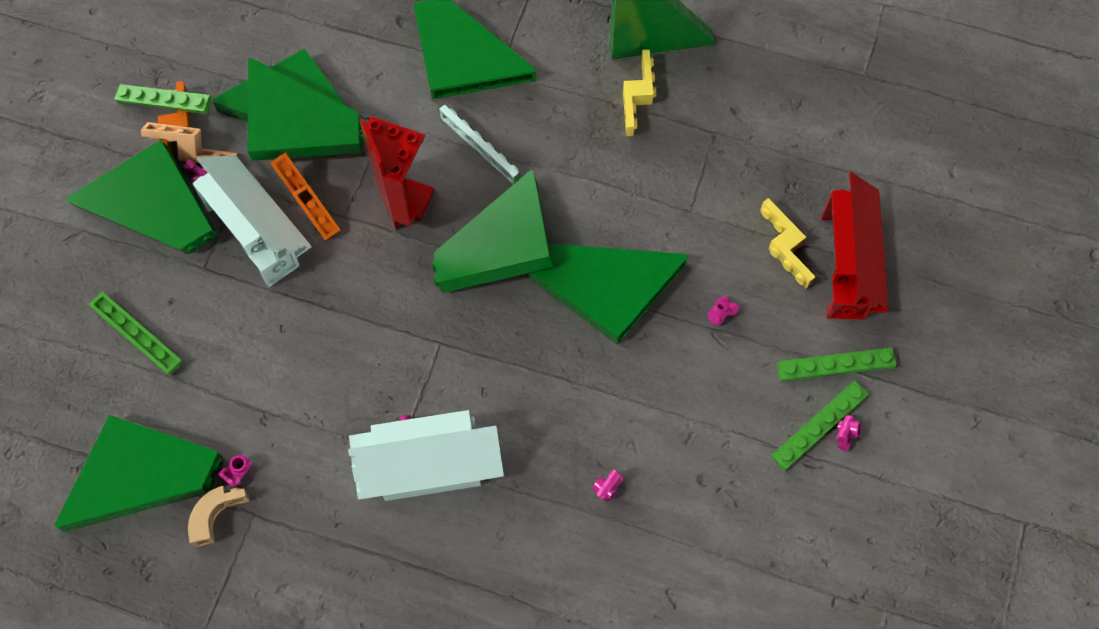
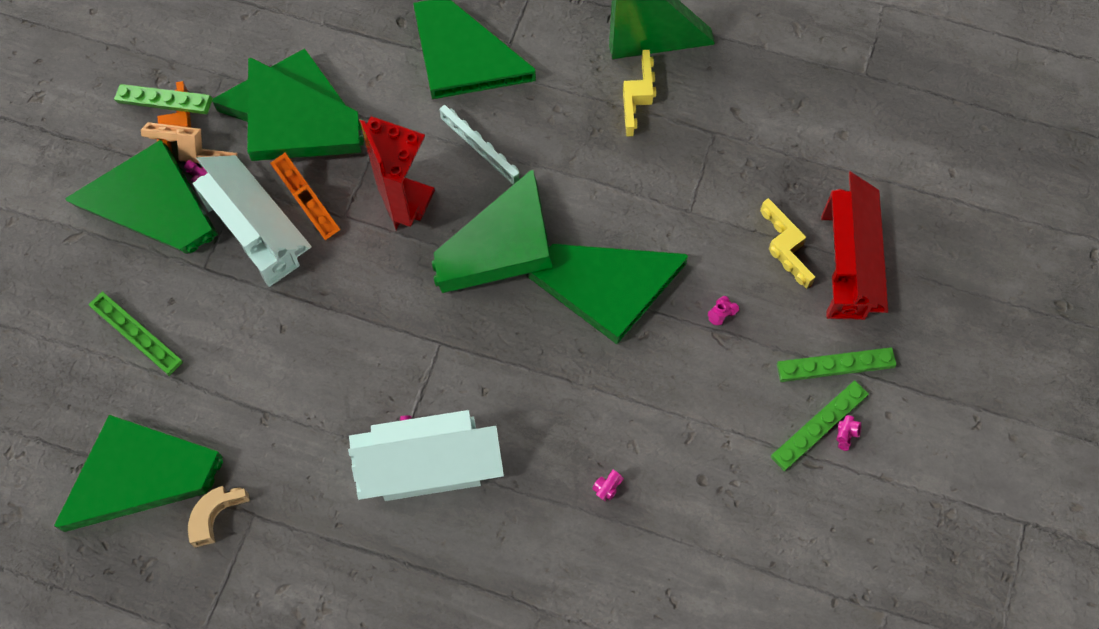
dark pink plate [218,454,253,488] -> none

